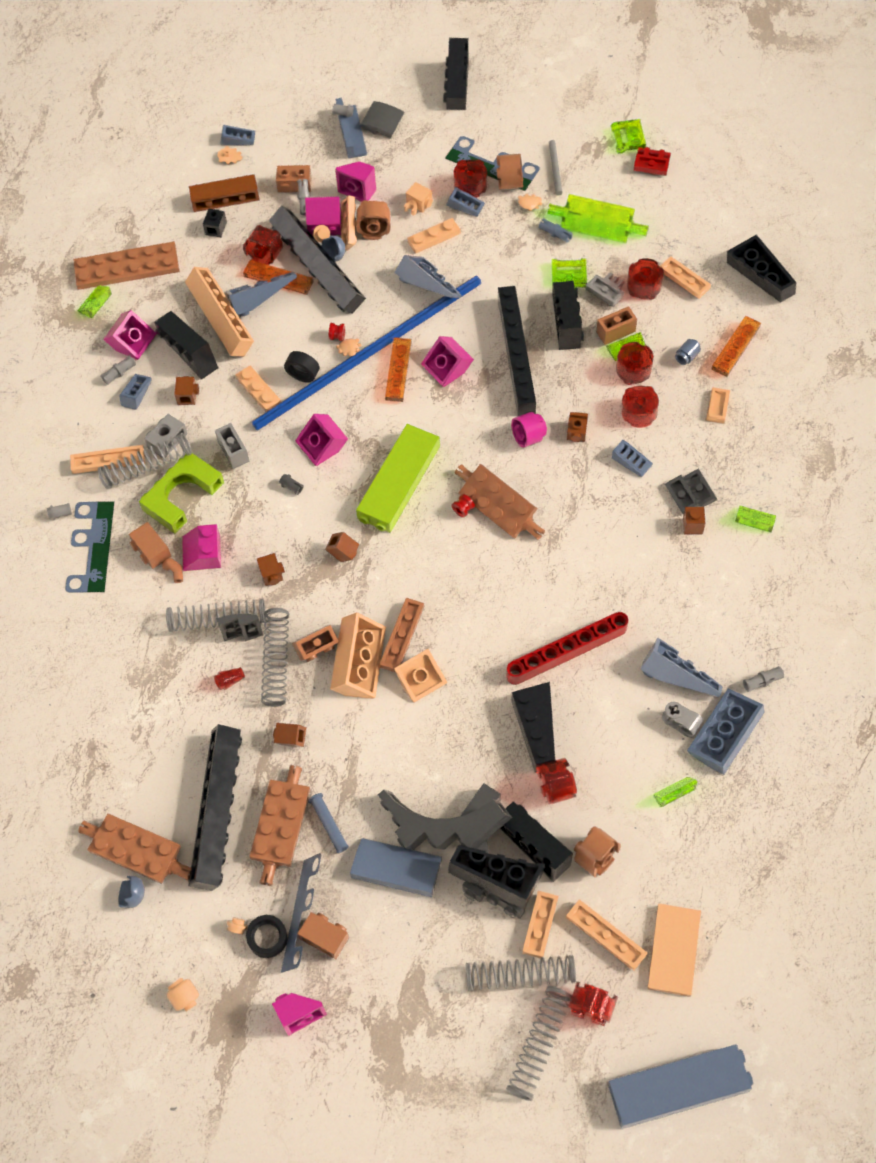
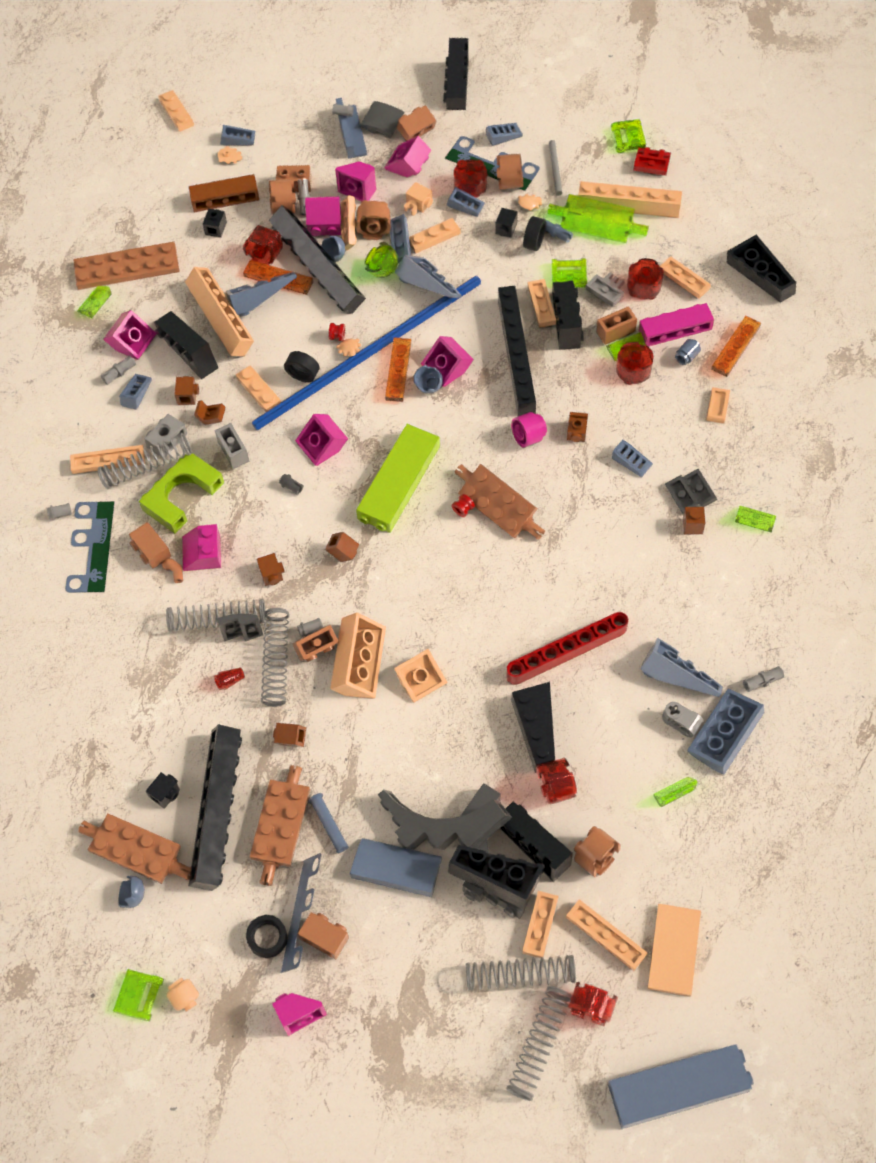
light nougat plate [227,917,248,934] -> none
light nougat plate [313,225,330,243] -> none
nougat plate [379,598,425,672] -> none
clear red brick [621,386,659,428] -> none
none -> clear neon green plate [113,969,164,1022]
none -> black brick [146,772,180,809]
none -> light nougat plate [158,90,194,132]
none -> dark orange bracket [194,400,226,425]
none -> nougat brick [269,179,296,215]
none -> light grey pin [297,618,323,637]
none -> clear neon green cylinder [365,242,399,278]
none -> dark pink slope [384,136,431,177]
none -> sand blue plate [390,214,411,264]
none -> nougat brick [397,105,436,141]
none -> sand blue hair [414,365,443,394]
none -> sand blue slope [486,123,523,146]
none -> black brick [495,207,518,238]
none -> black tyre [523,216,546,251]
none -> light nougat plate [527,279,556,328]
none -> light nougat brick [577,181,682,218]
none -> dark pink brick [638,303,714,347]

